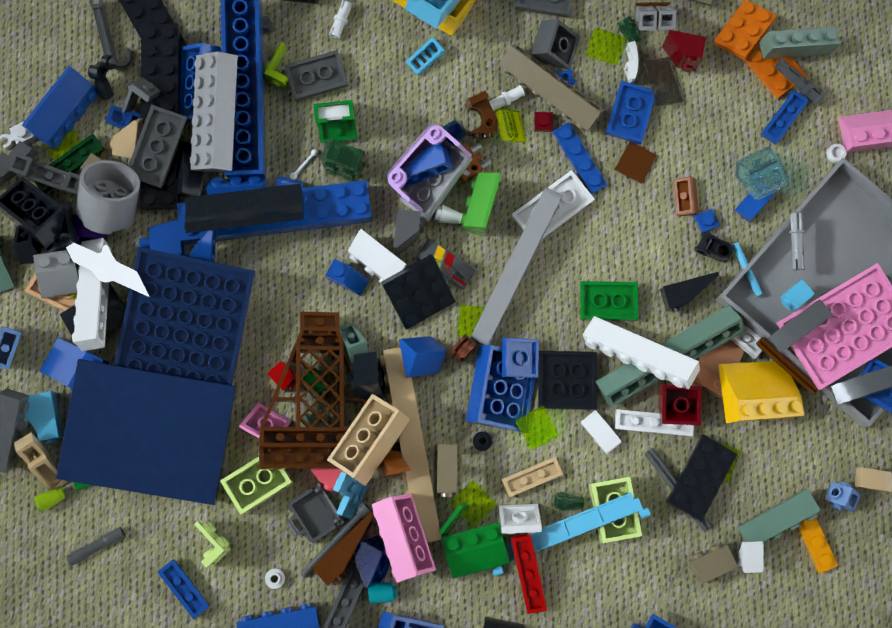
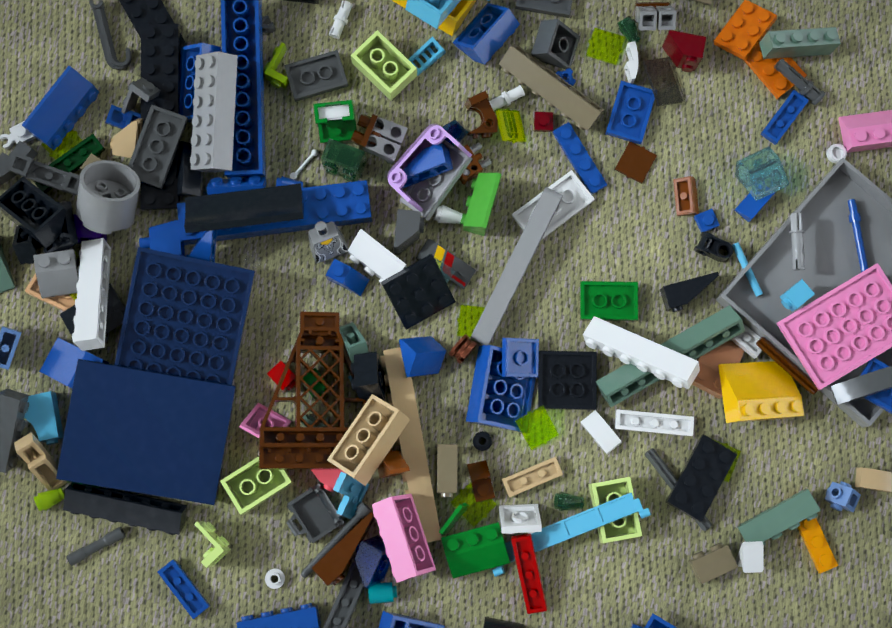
white sticker [66,243,149,297] -> none
black bar [88,55,115,100] -> none
dark red slope [658,385,702,426] -> none
dark grey slope [768,299,833,353] -> none
none -> black brick [63,482,187,535]
none -> light grey torso [308,221,349,264]
none -> yellowish green brick [351,30,417,101]
none -> light grey hips [351,114,408,165]
none -> blue slope [453,3,520,65]
none -> reddish brown slope [467,460,495,503]
none -> blue bar [848,199,868,272]

